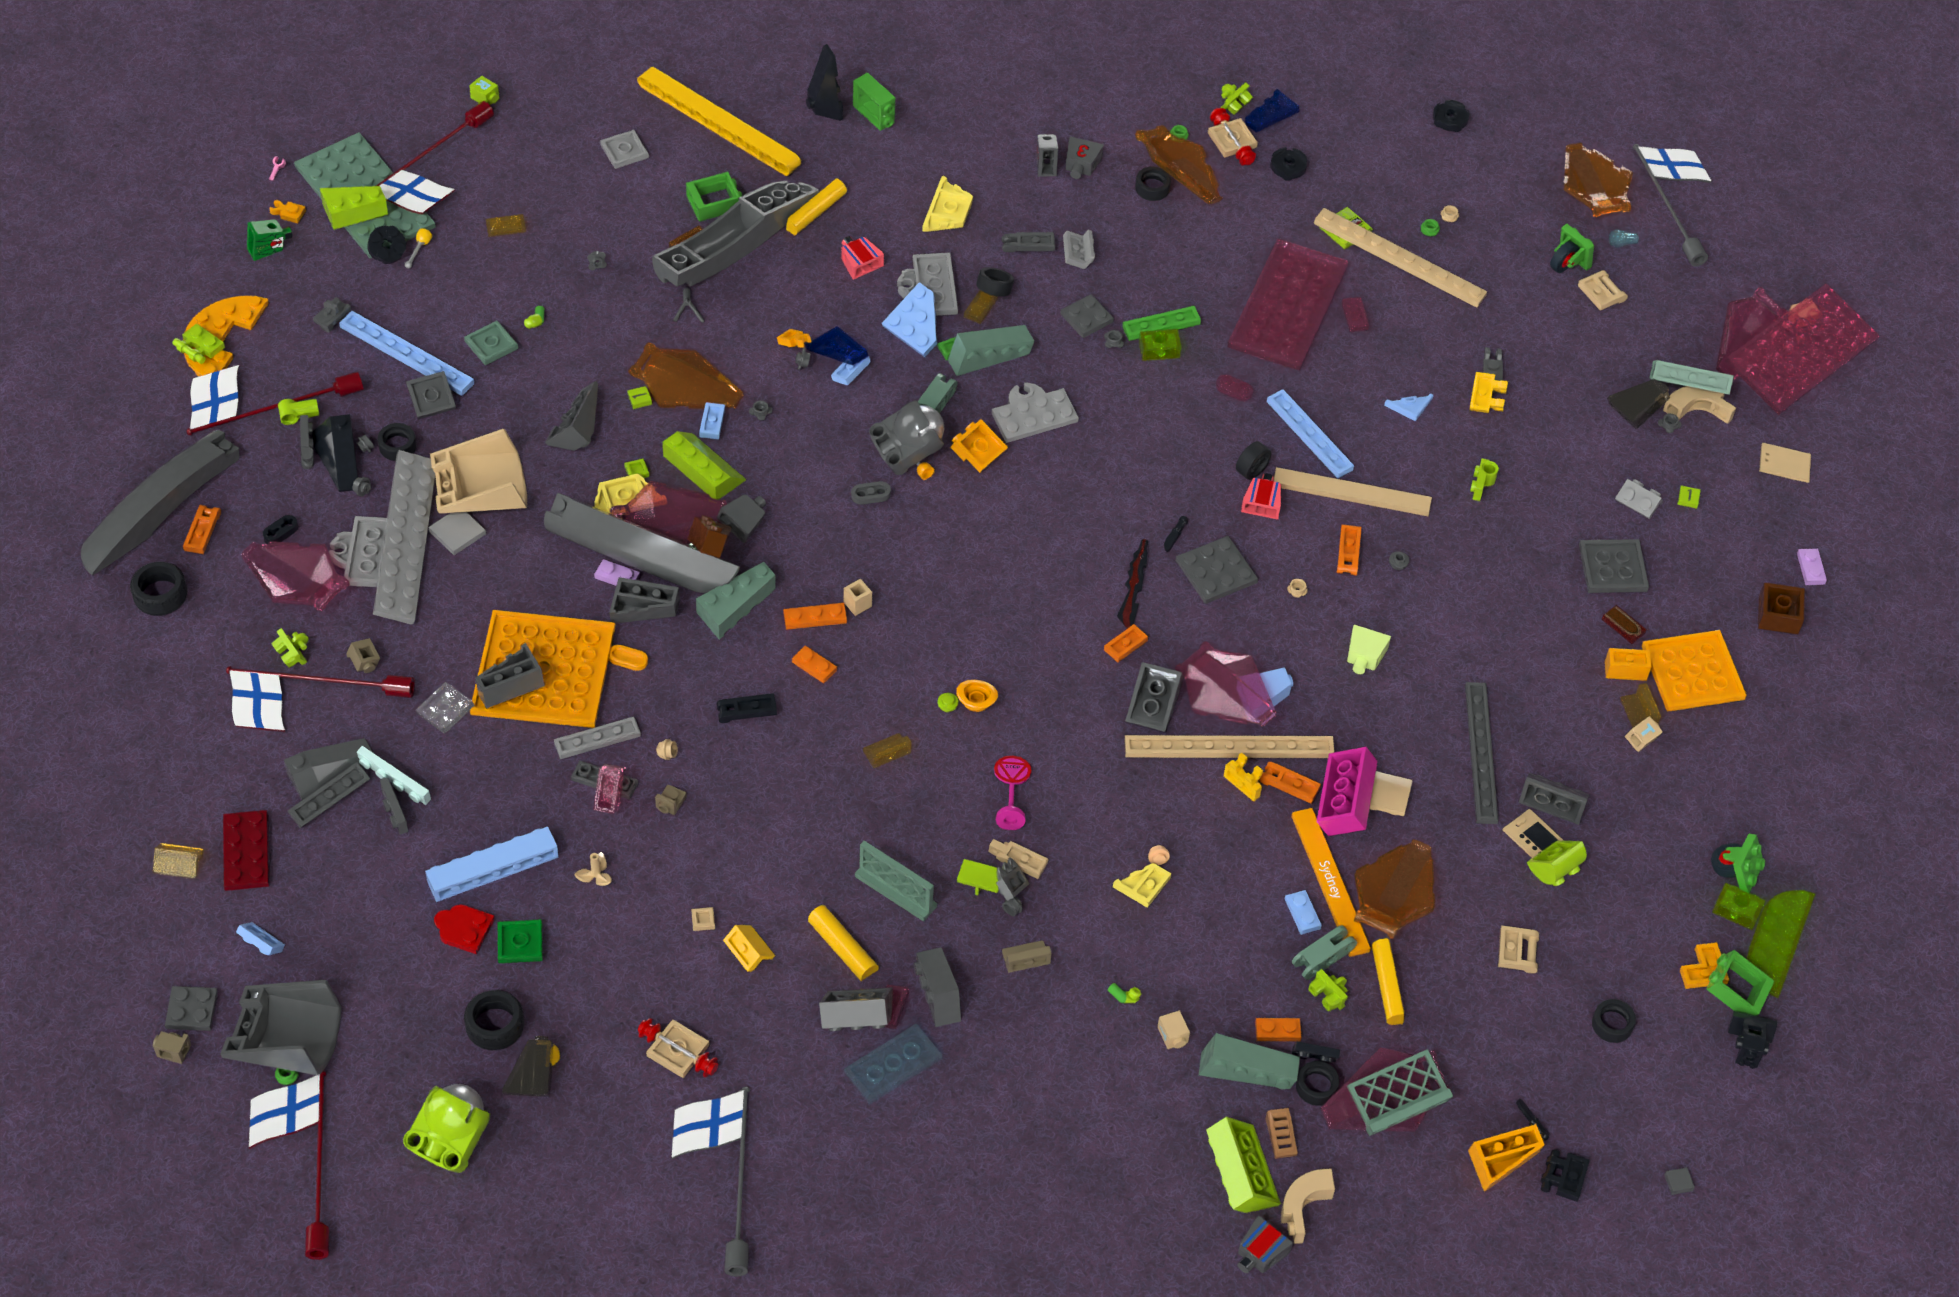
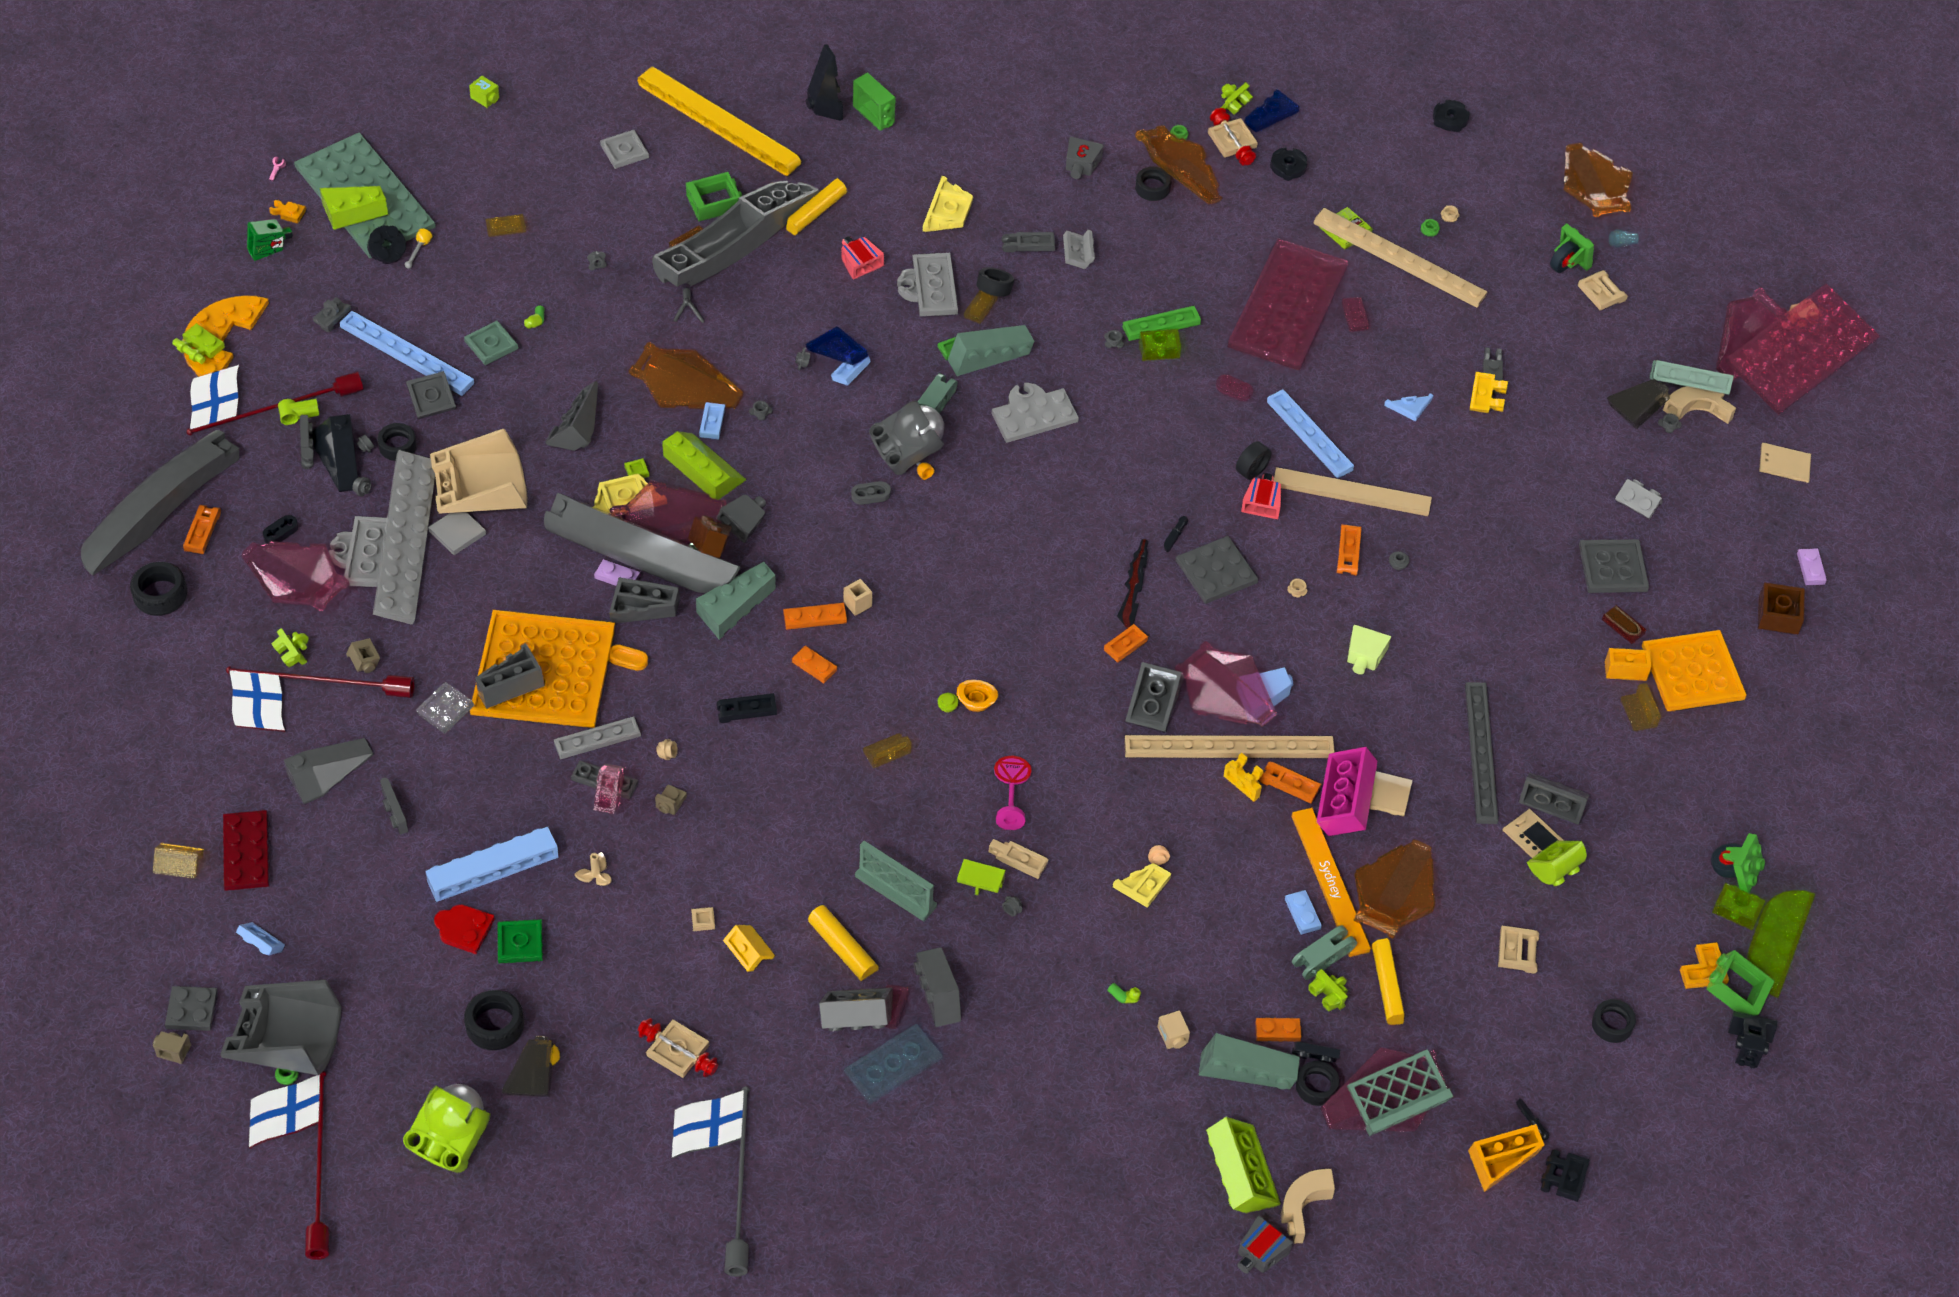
dark grey plate [287,762,370,829] -> none
light aqua plate [357,746,431,805] -> none
flag [376,101,494,214] -> none
lime tile [627,386,652,409] -> none
light orange plate [777,329,811,347] -> none
light blue plate [882,282,937,357] -> none
light orange plate [951,419,1008,473] -> none
dark grey plate [996,857,1029,901] -> none
dark tan panel [1002,941,1051,973] -> none
dark grey torso [1036,134,1058,176] -> none
dark grey plate [1060,294,1114,338] -> none
medium nougat slope [1266,1108,1298,1159] -> none
lime plate [1470,458,1499,501] -> none
tan brick [1625,716,1663,752] -> none
flag [1633,144,1712,267] -> none
dark grey tile [1664,1168,1695,1195] -> none
lime tile [1677,486,1700,509] -> none

